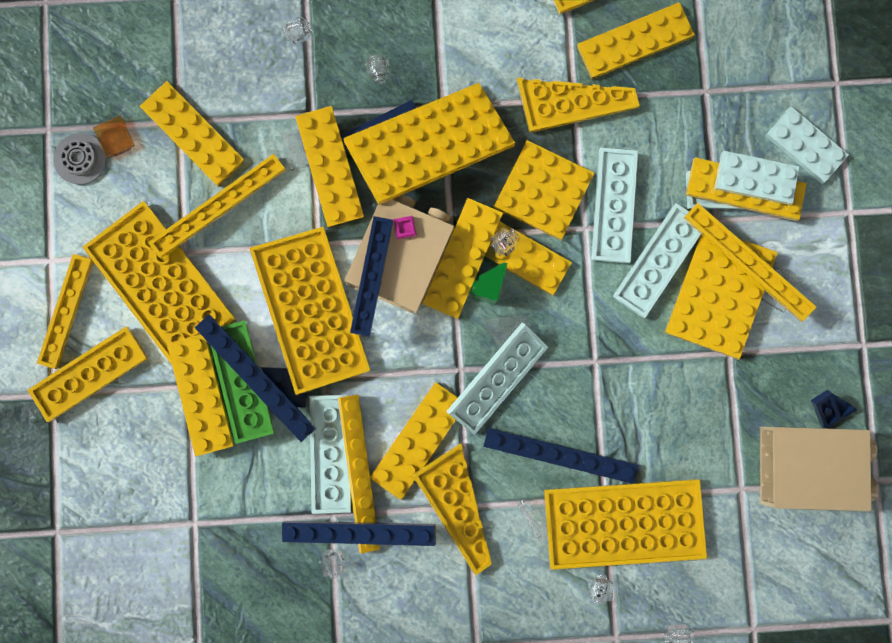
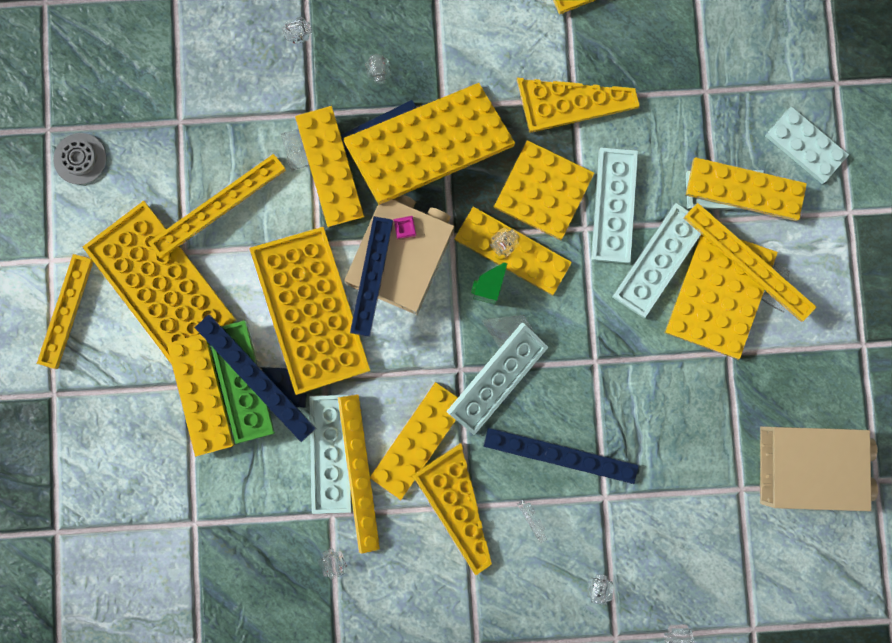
yellow plate [27,326,149,422] -> none
clear orange piece [93,115,135,158] -> none
yellow plate [140,81,245,187] -> none
dark blue plate [282,521,436,546] -> none
yellow plate [423,198,503,319] -> none
yellow plate [544,479,707,570] -> none
yellow plate [577,2,695,79] -> none
light aqua plate [714,151,799,205] -> none
dark blue wing [811,390,857,429] -> none

